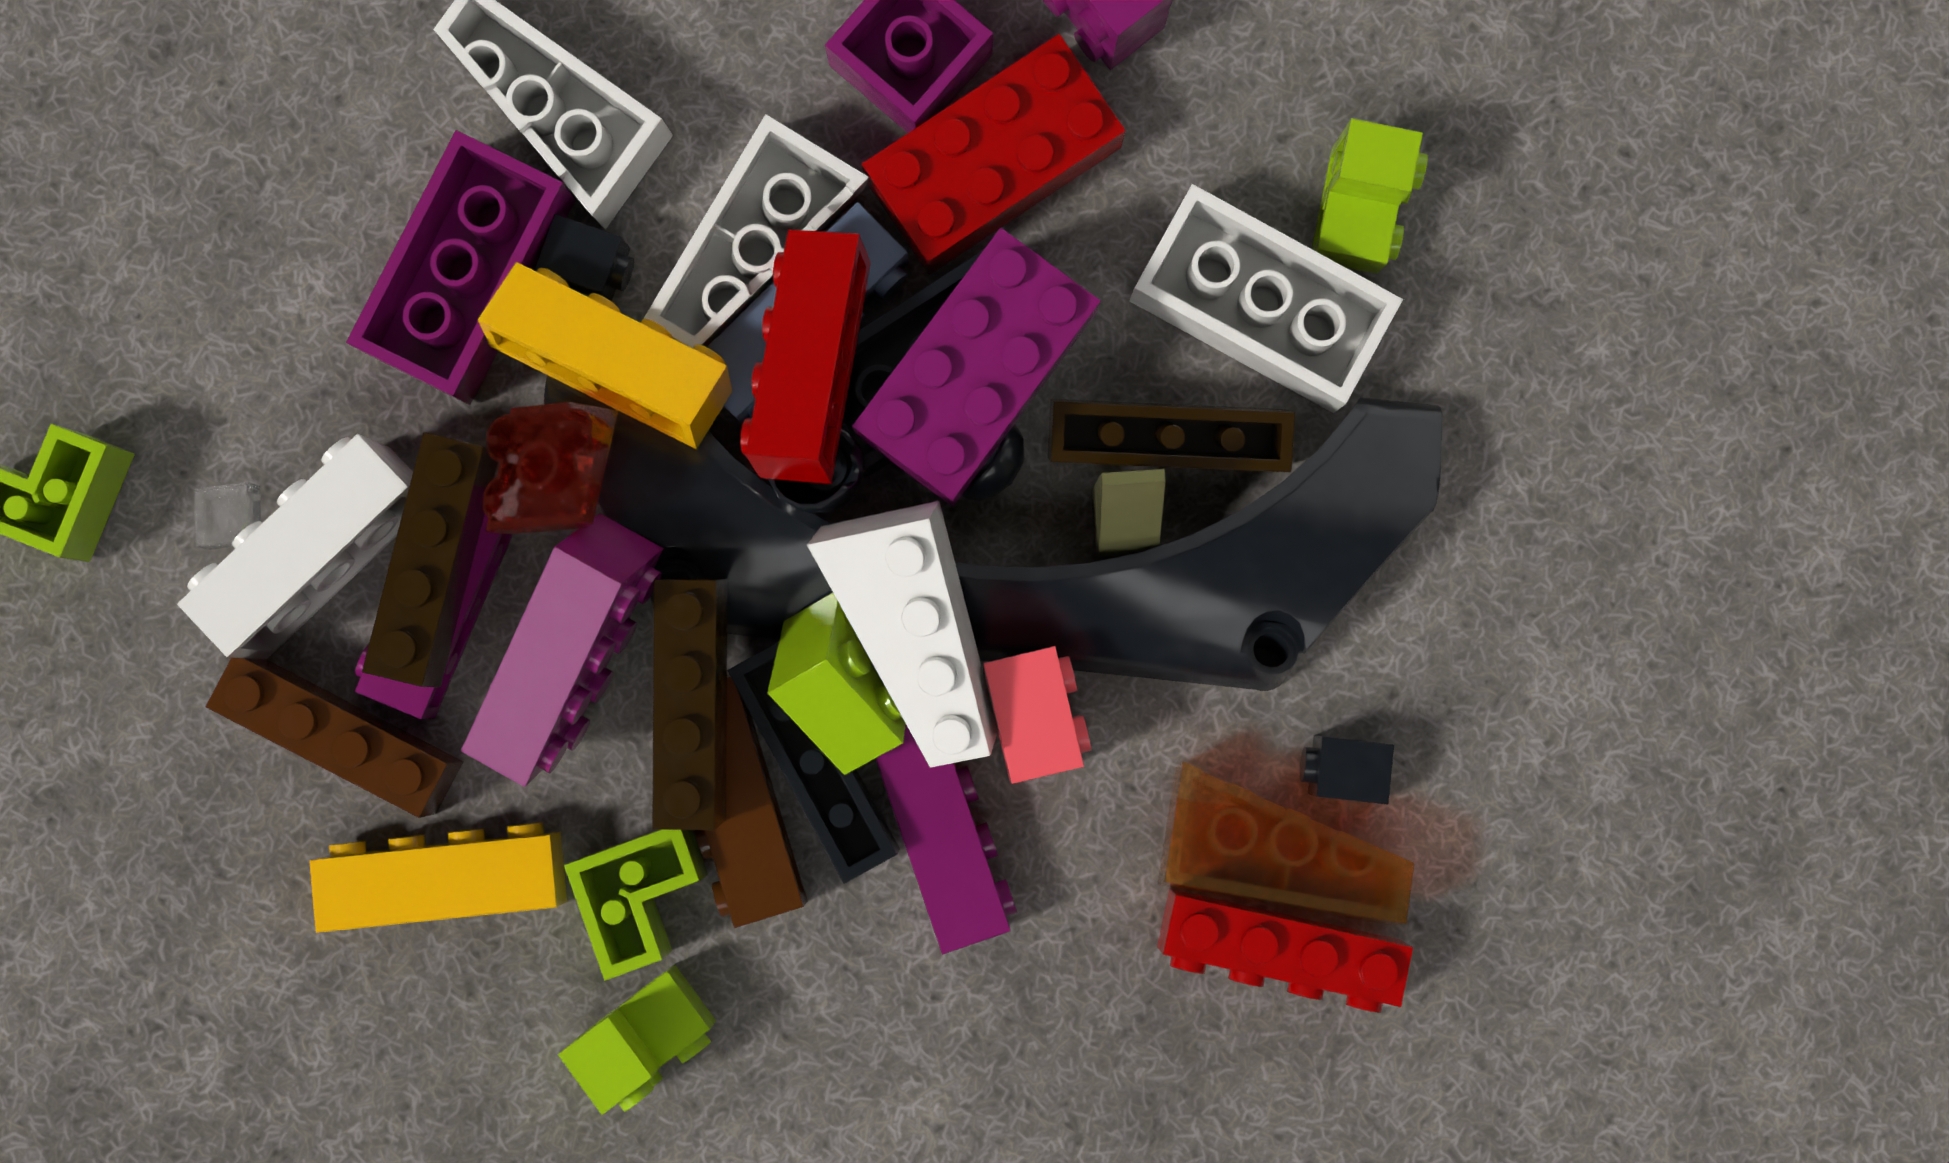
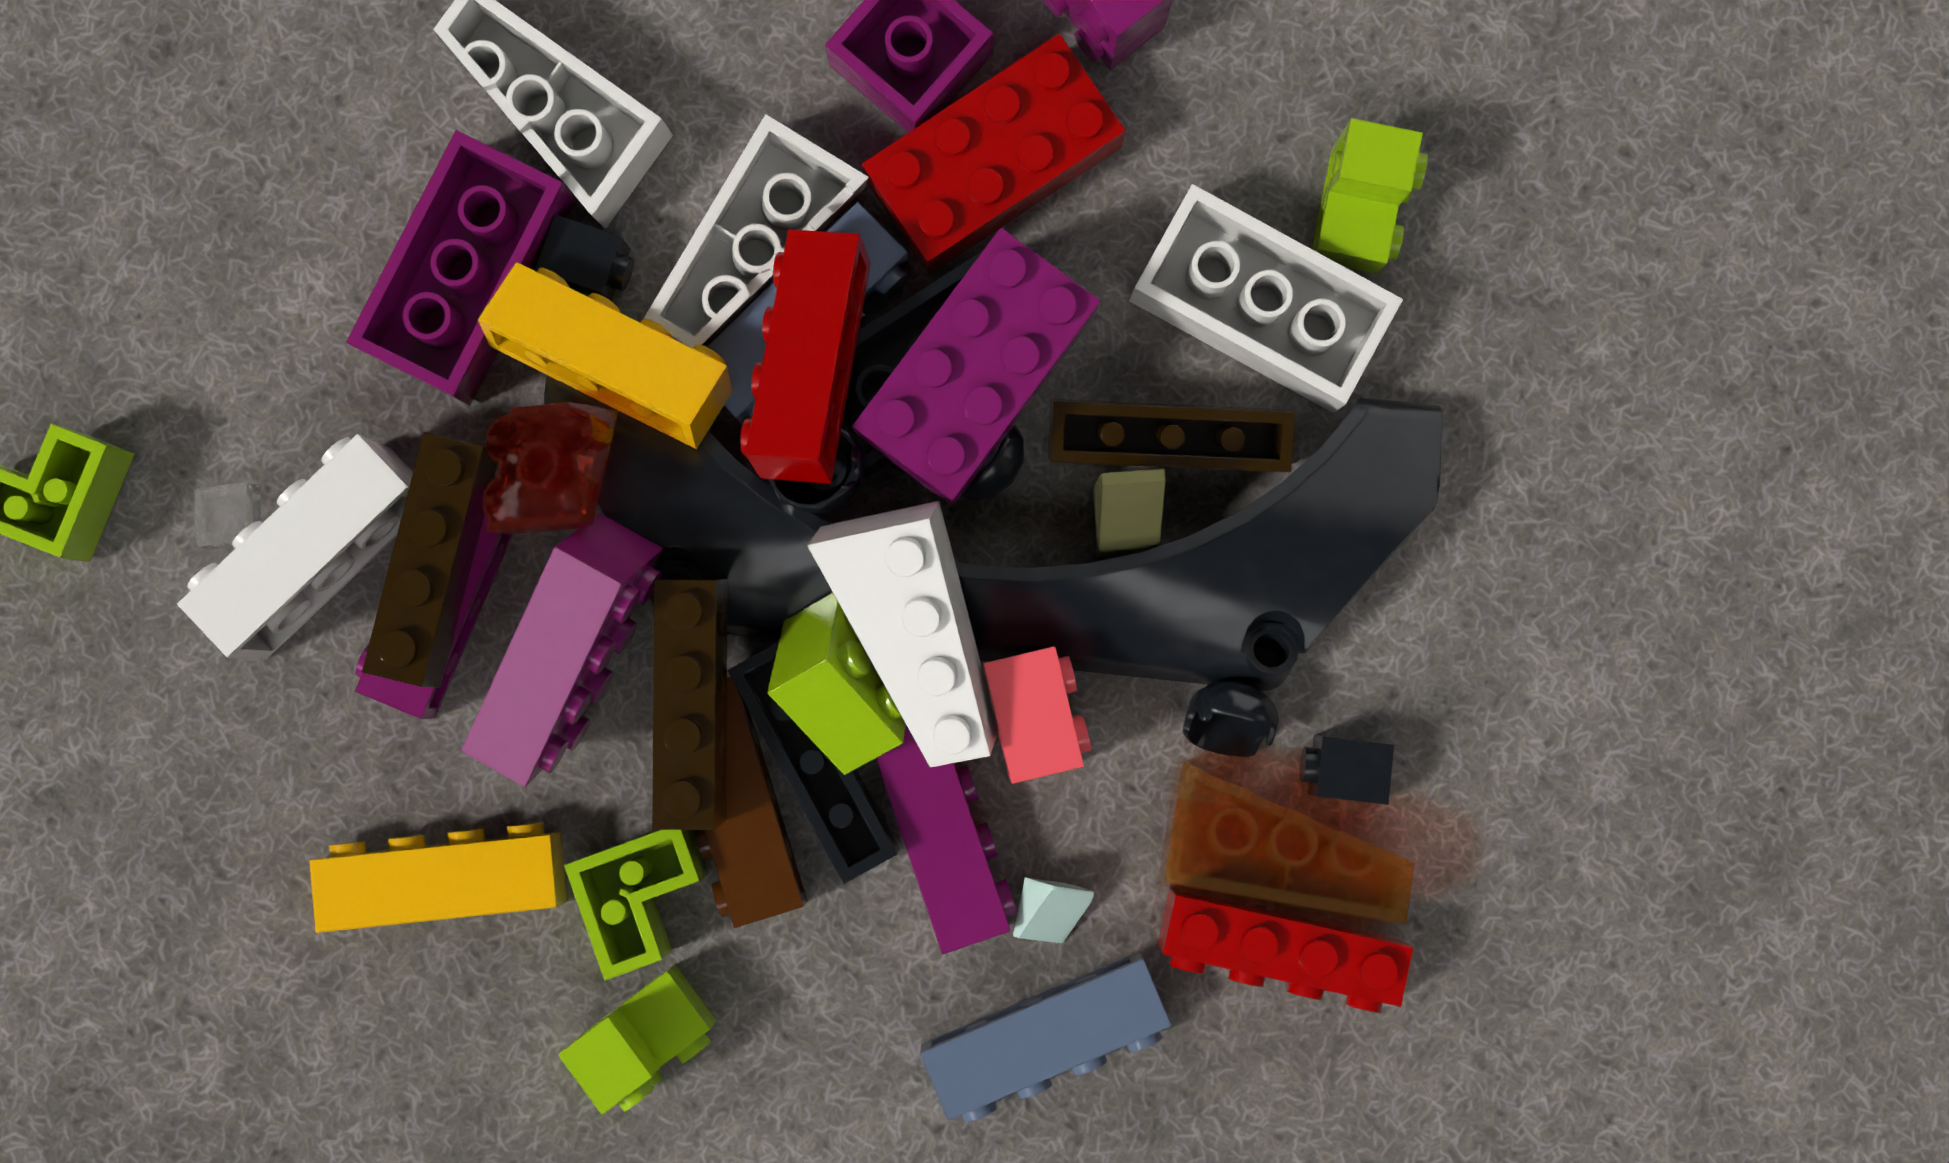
reddish brown brick [205,658,464,818] -> none
none -> sand blue brick [920,952,1171,1122]
none -> light aqua slope [1013,877,1094,943]
none -> black hair [1182,681,1279,757]

